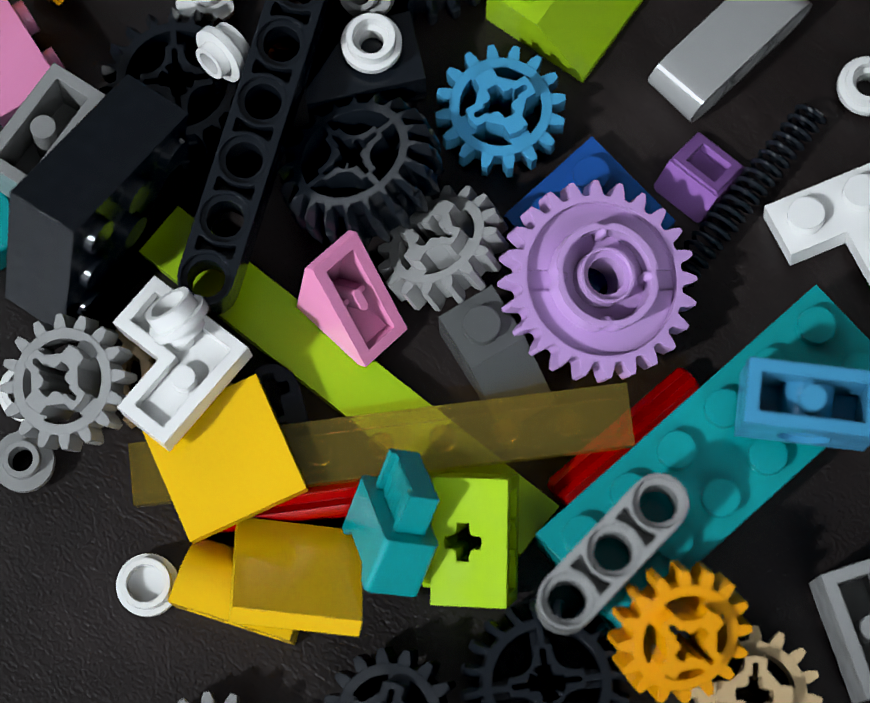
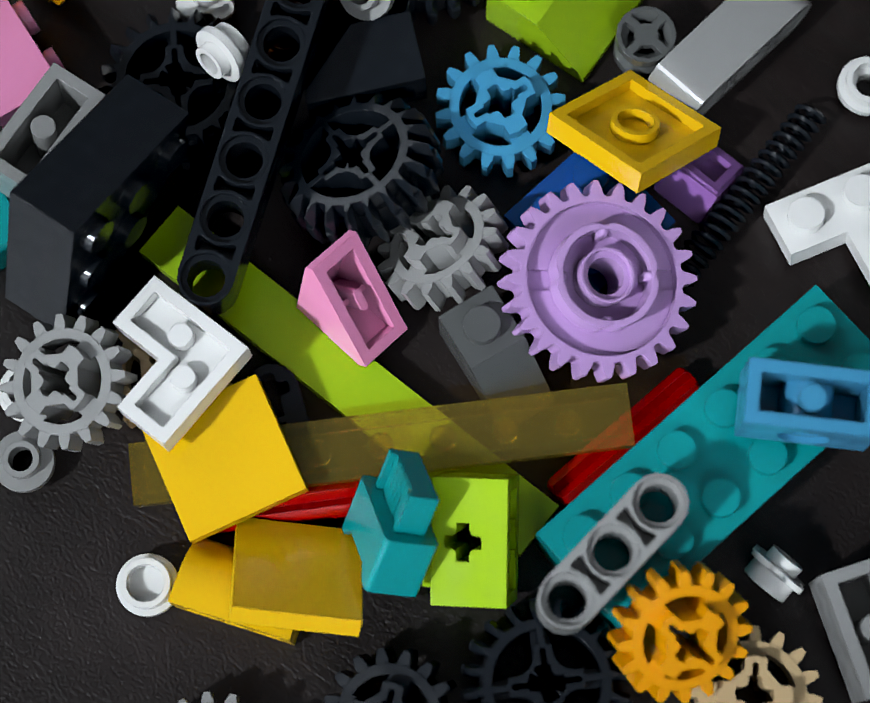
white plate [145,287,209,346] -> none
white plate [341,13,402,74] -> none
none -> yellow plate [546,70,722,194]
none -> dark grey wheel [613,6,676,79]
none -> white plate [744,544,804,603]

